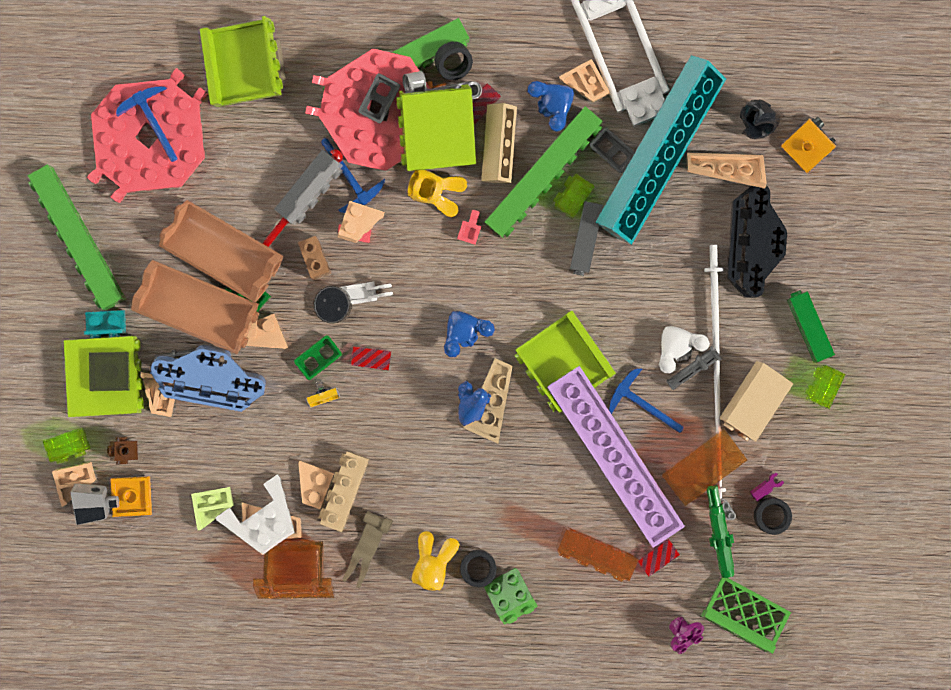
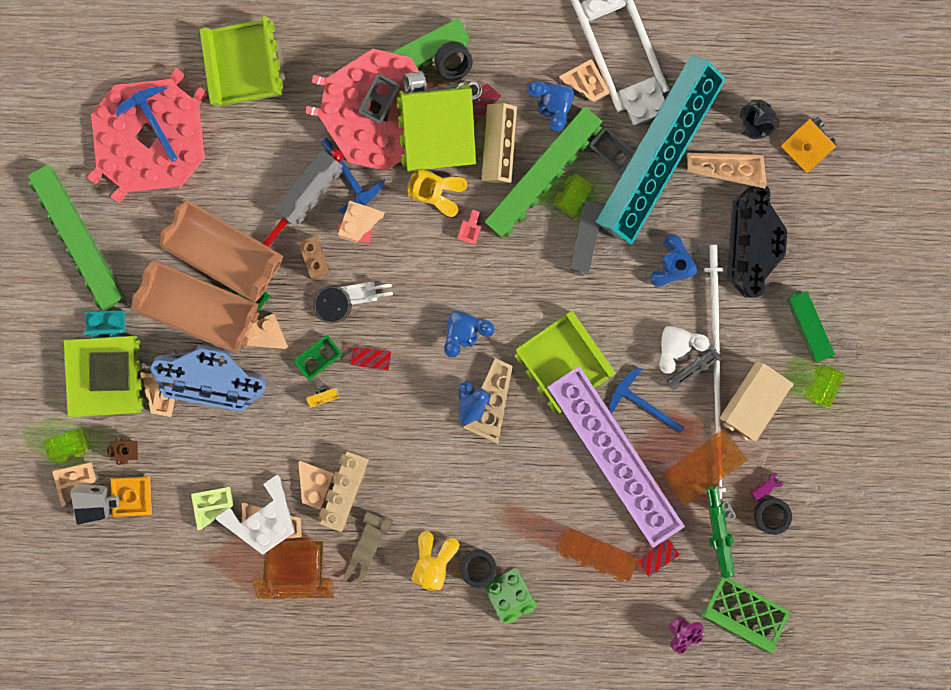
none -> blue head [650,234,697,287]

